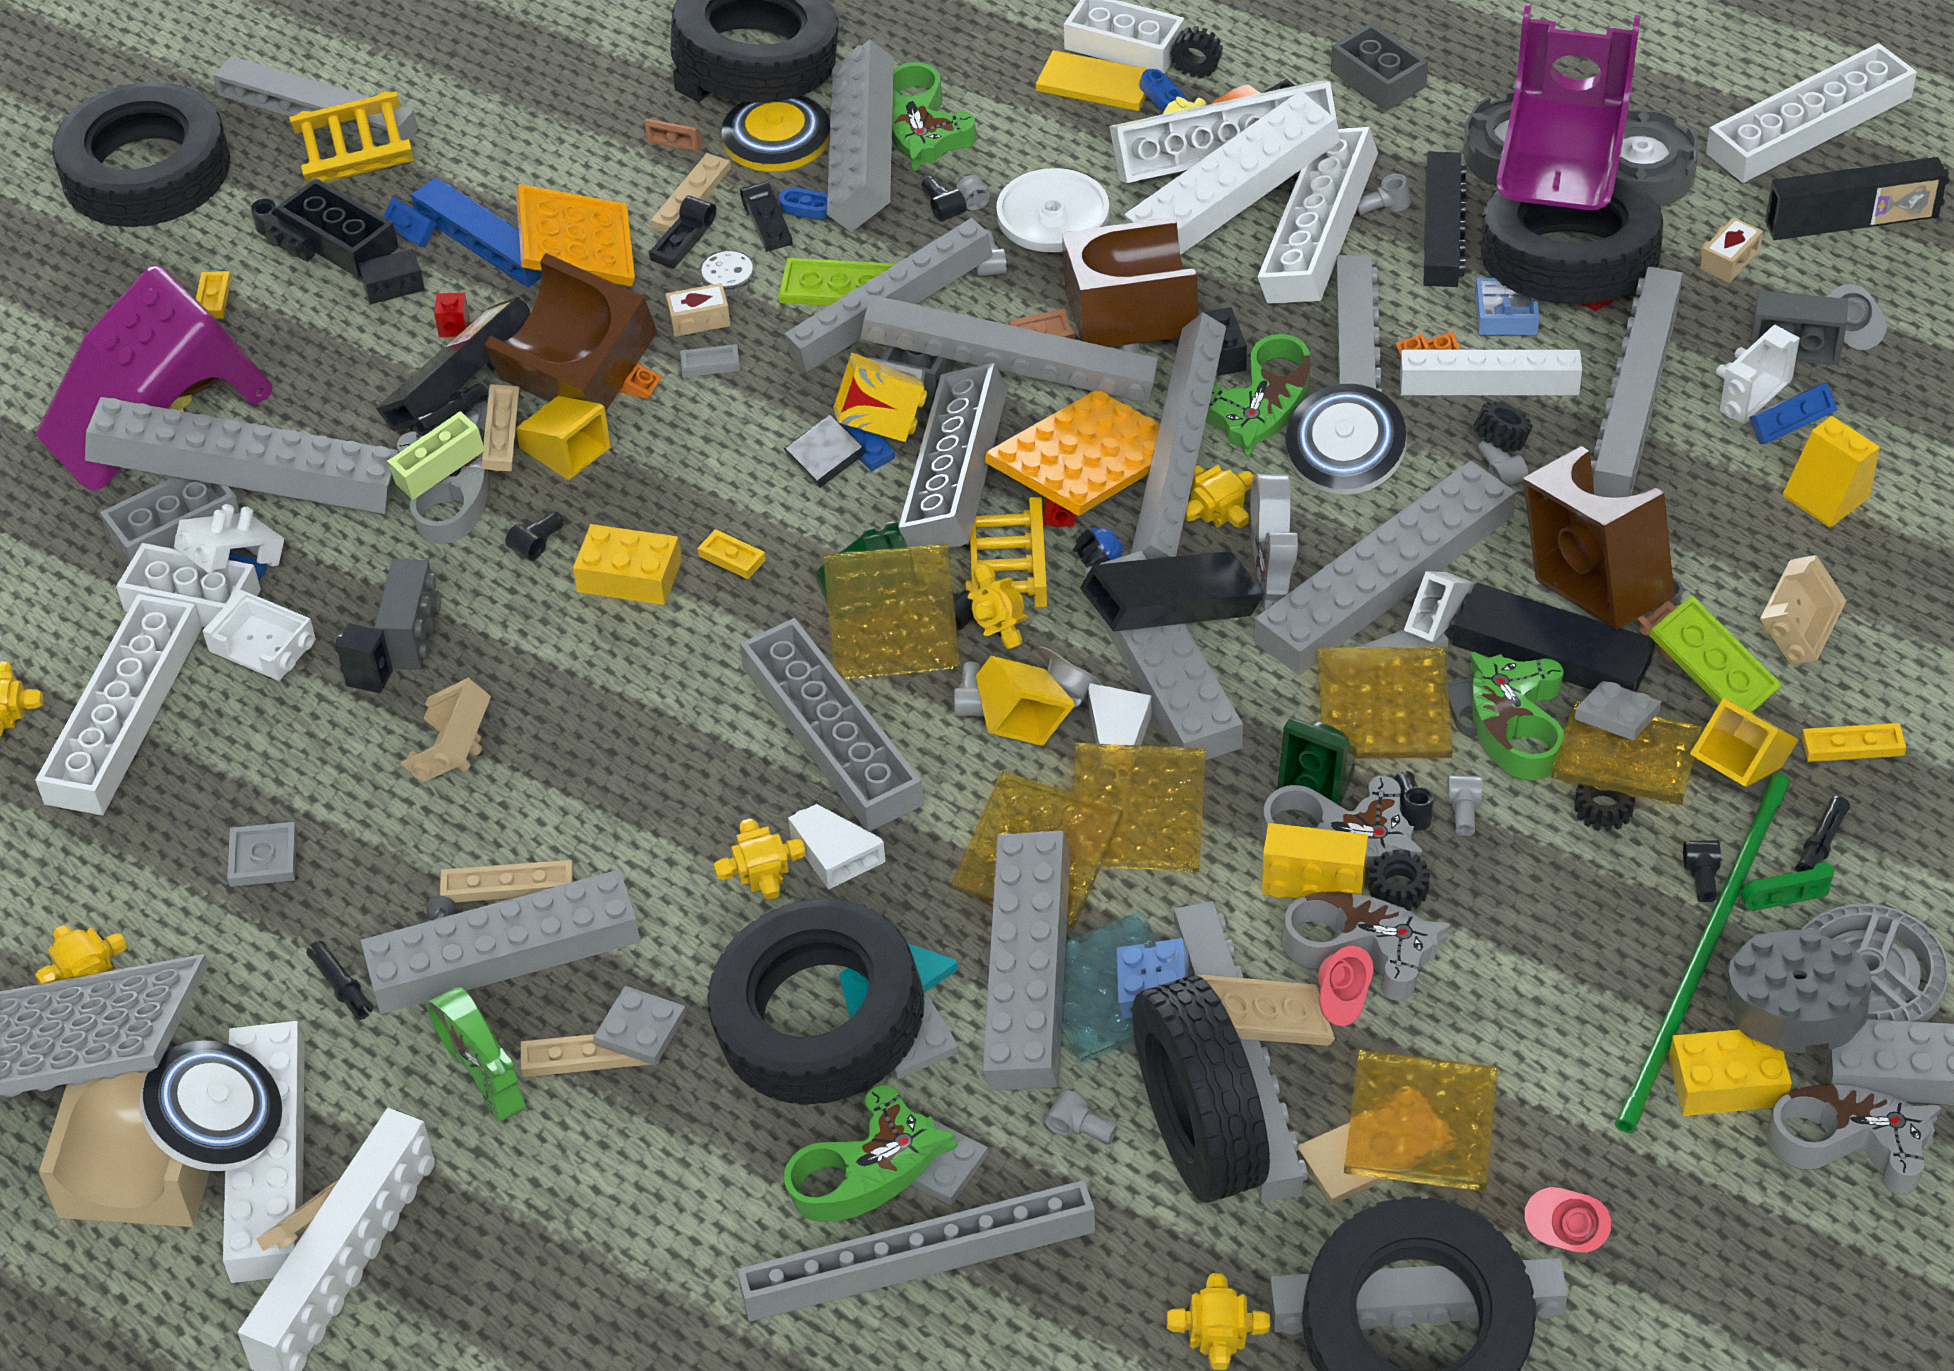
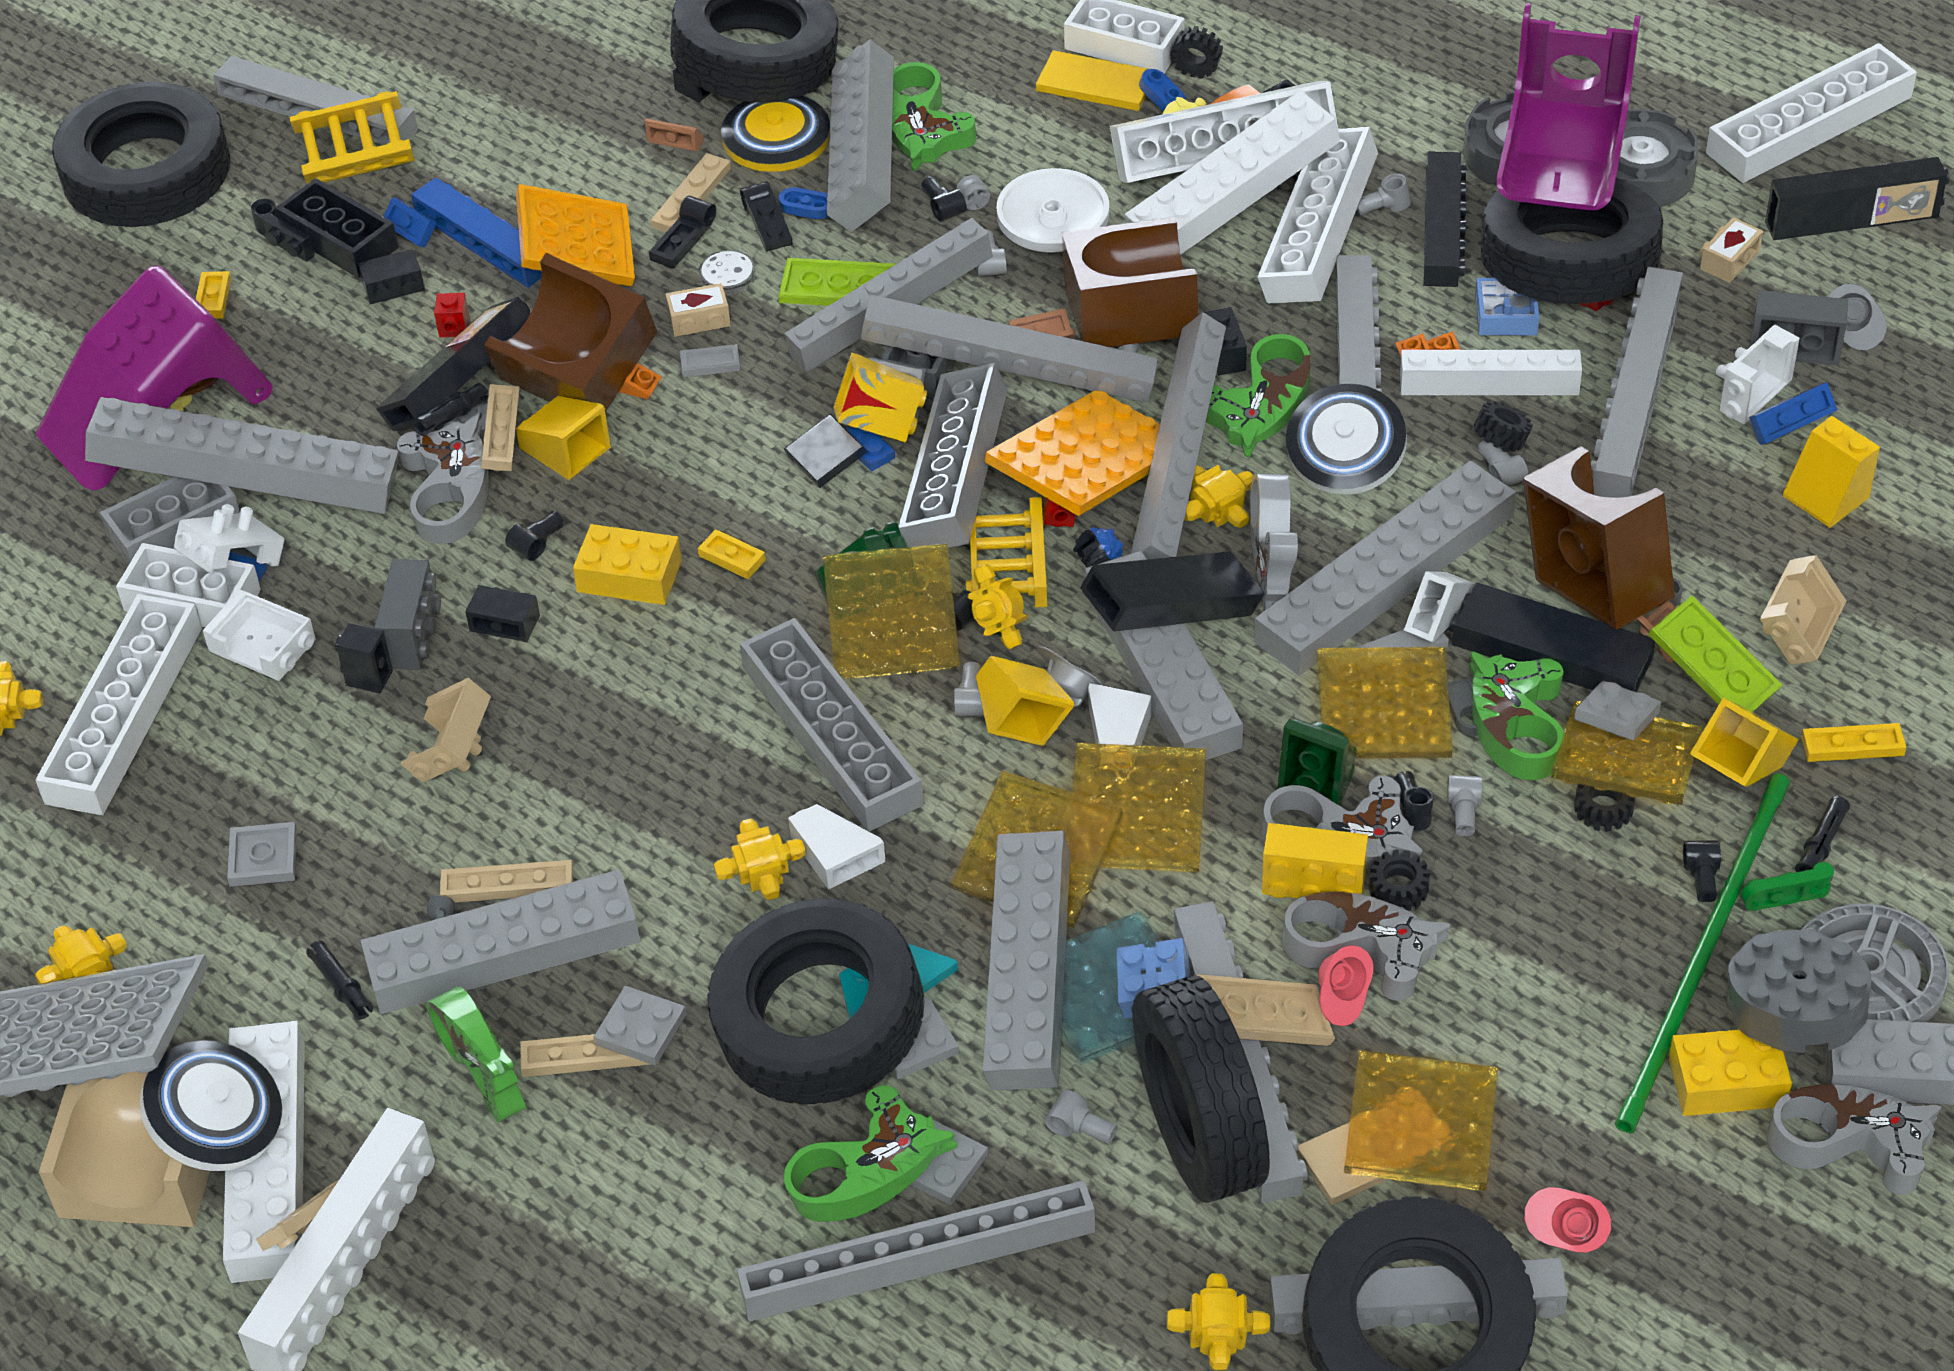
yellowish green brick [388,411,485,500] -> none
dark grey brick [1331,22,1428,111] -> none
none -> black brick [465,585,540,642]

